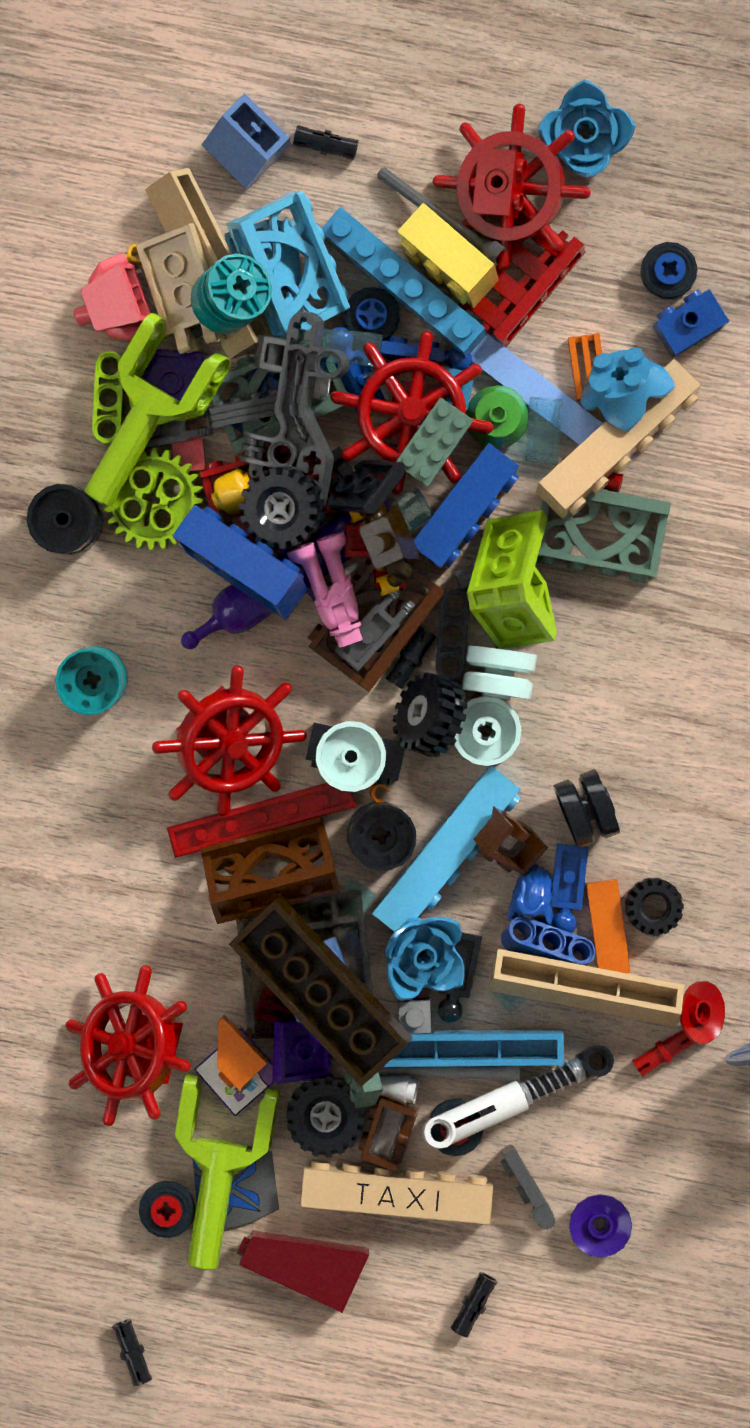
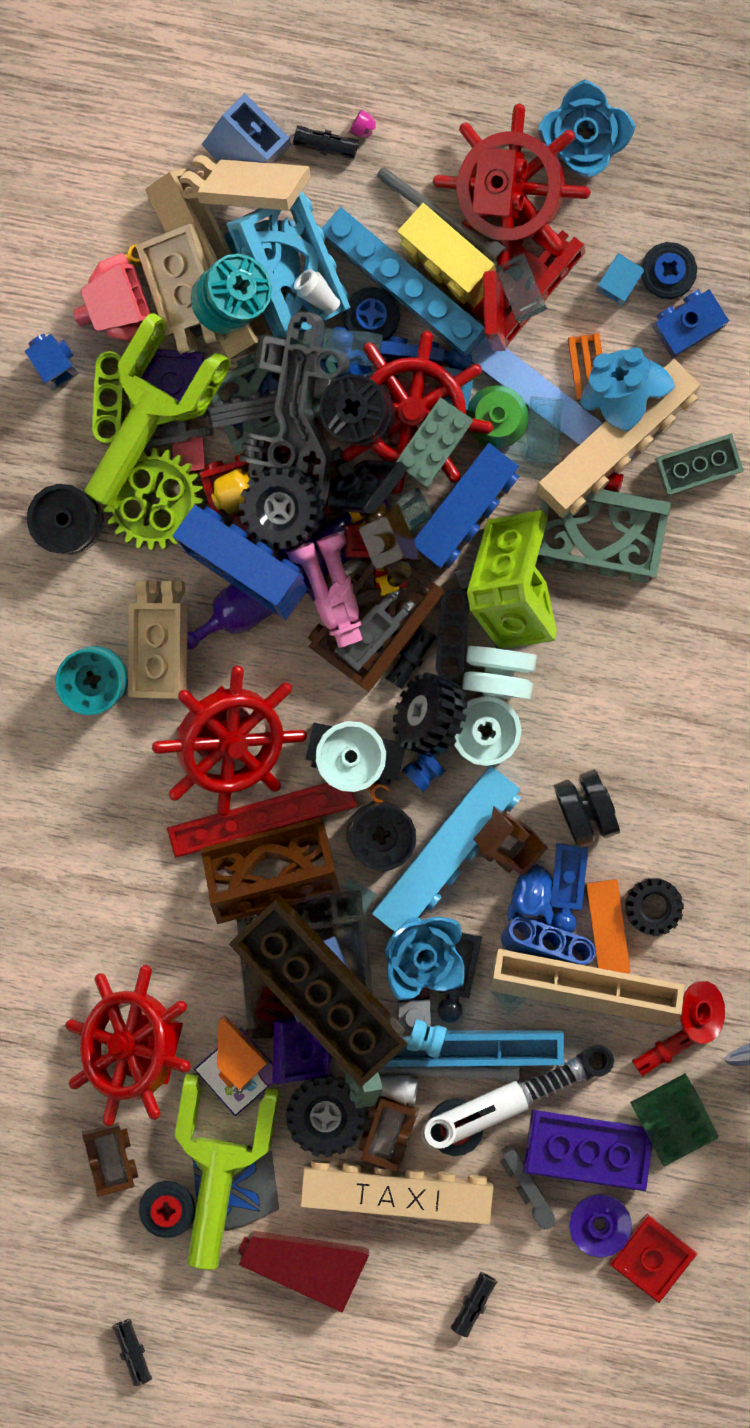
none -> blue brick [24,334,79,391]
none -> reddish brown window [82,1123,139,1197]
none -> tan tile [128,581,188,699]
none -> tan tile [179,155,311,211]
none -> white cone [294,269,340,315]
none -> black wheel [319,374,395,447]
none -> dark pink hinge [349,109,376,138]
none -> blue wheel [402,754,446,792]
none -> medium azure wheel [407,1019,447,1059]
none -> red tile [483,271,506,352]
none -> clear light blue tile [495,253,547,323]
none -> dark purple tile [522,1110,655,1192]
none -> dark azure panel [596,253,644,306]
none -> red tile [609,1213,698,1303]
none -> clear green bracket [630,1073,718,1166]
none -> sand green piece [655,433,744,496]

